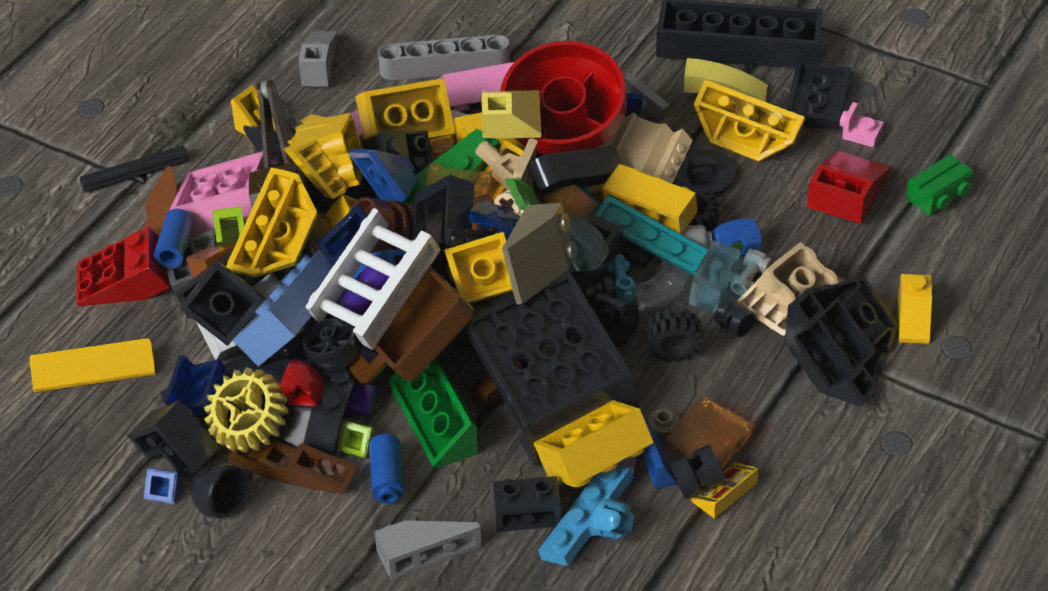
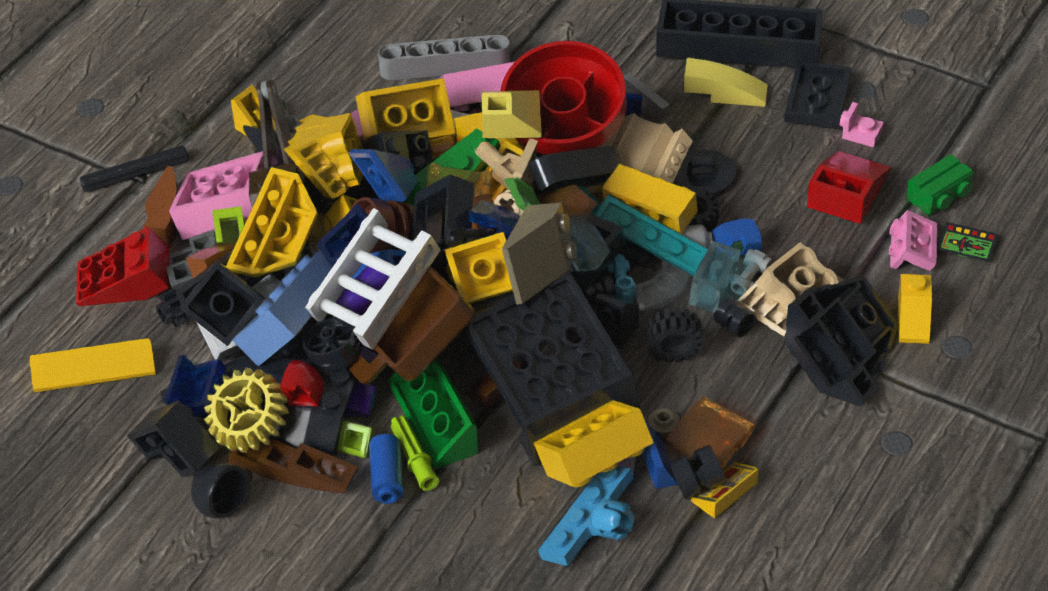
blue slope [144,467,183,504] -> none
blue brick [154,208,194,269] -> none
light grey slope [299,31,338,87] -> none
light grey slope [374,520,482,580] -> none
black brick [493,476,561,532] -> none
yellow wedge [694,80,806,162] -> none
none -> black gear [155,289,190,327]
none -> lime axle [390,416,439,491]
none -> bright pink bracket [889,210,937,271]
none -> piece [937,222,998,262]

